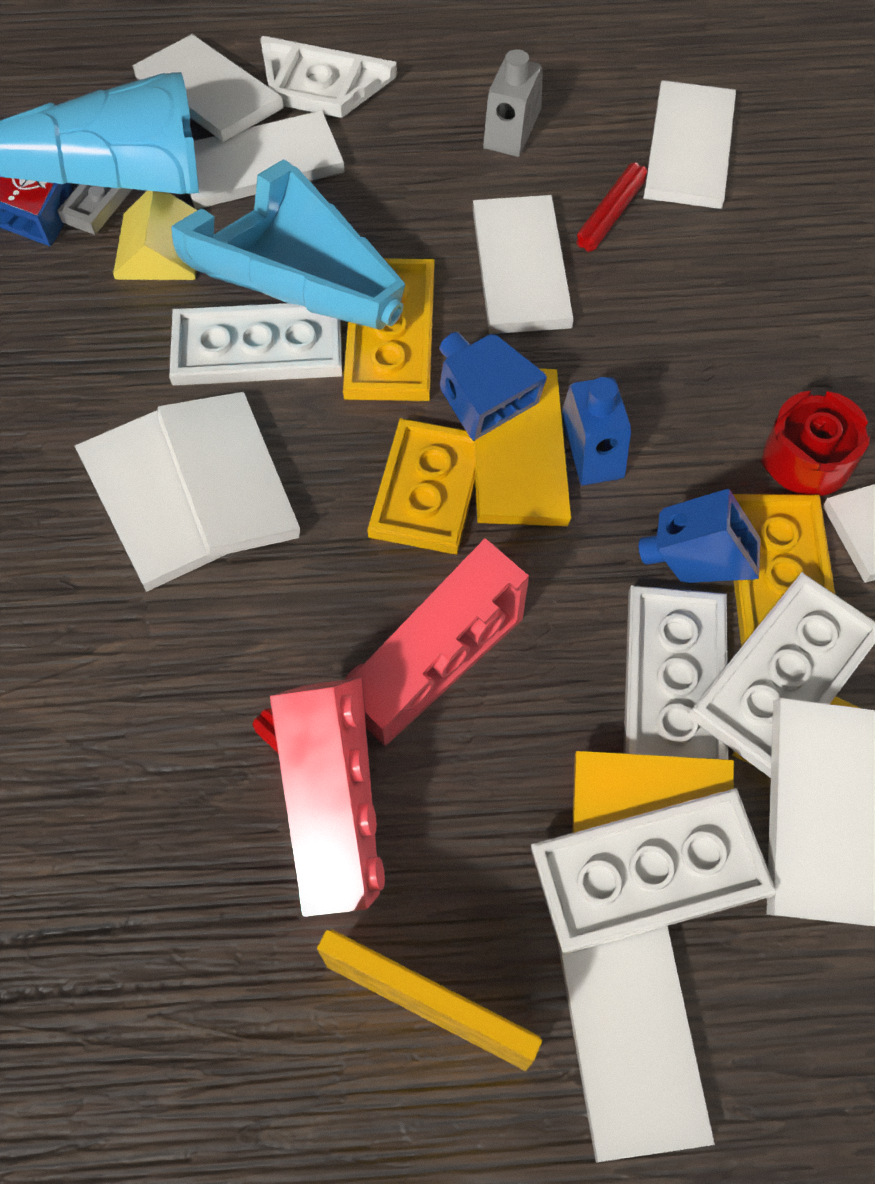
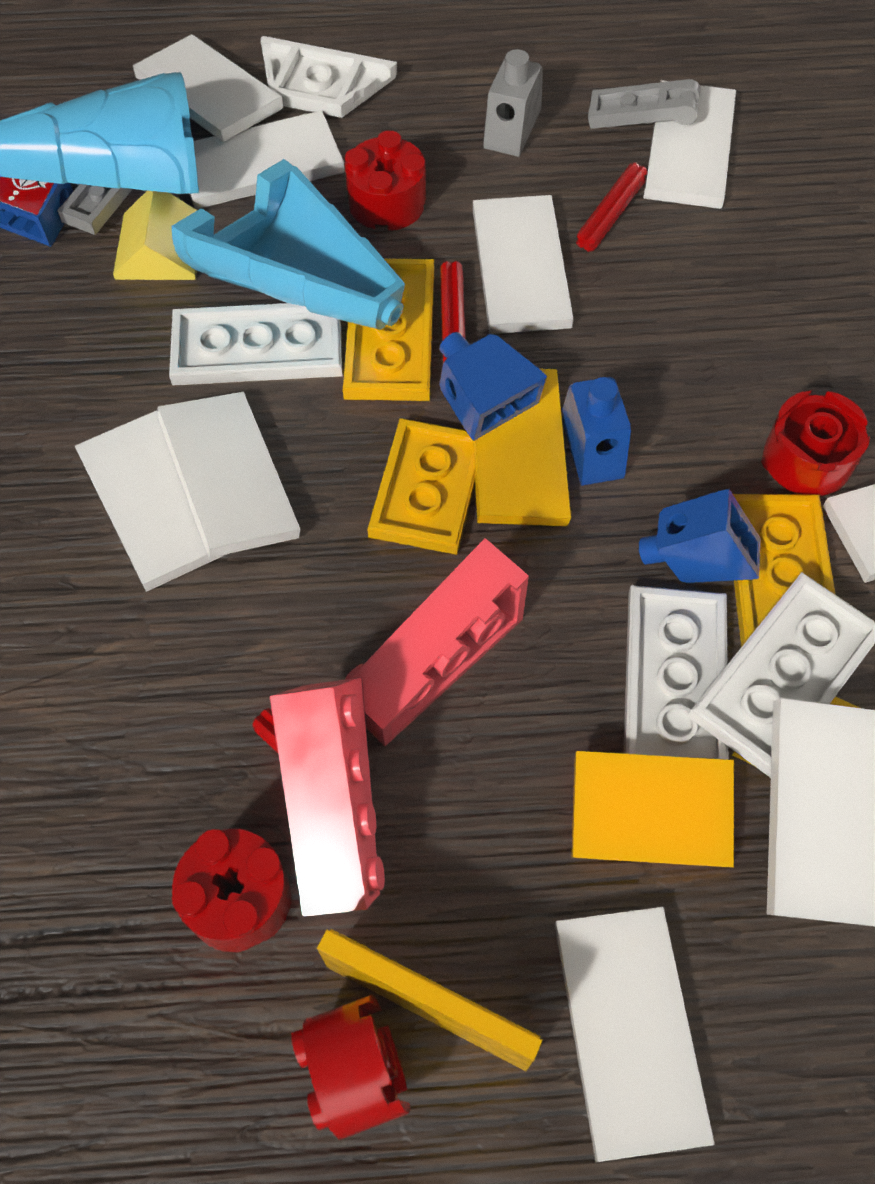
white tile [531,788,777,955] -> none
none -> red brick [172,829,292,952]
none -> red brick [291,994,410,1140]
none -> red brick [345,130,426,230]
none -> red axle [441,261,465,362]
none -> light grey plate [588,79,701,129]

